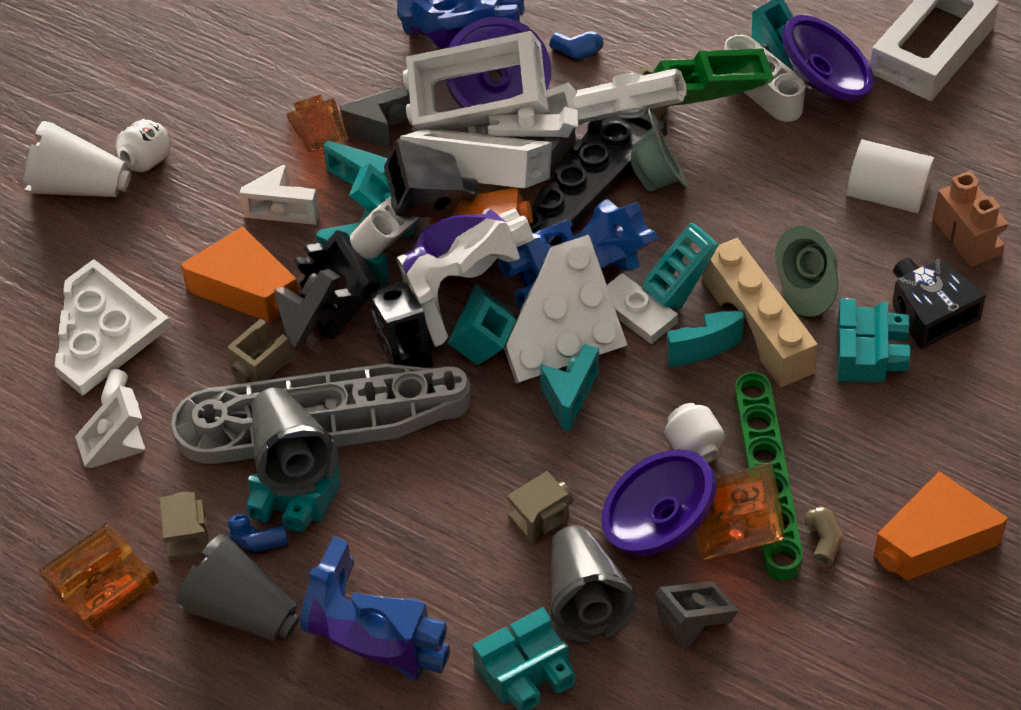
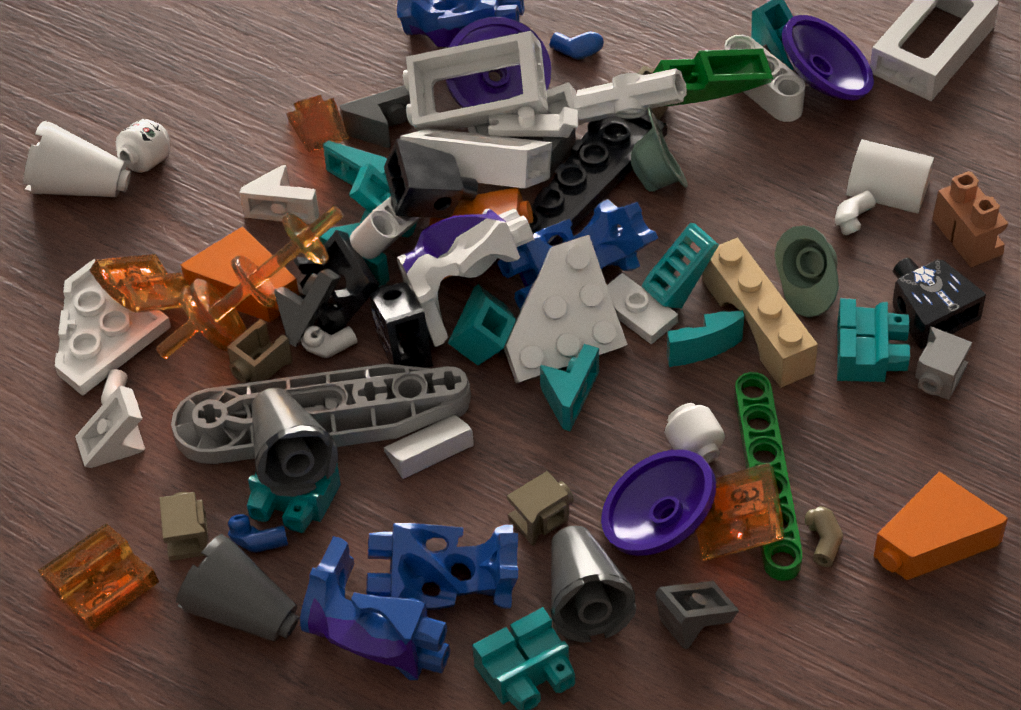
none -> clear orange slope [89,254,199,313]
none -> clear orange piece [156,205,344,359]
none -> white arm [301,326,357,358]
none -> blue hips [366,523,518,610]
none -> white slope [384,415,474,479]
none -> white arm [835,190,875,236]
none -> light grey window [915,326,972,400]

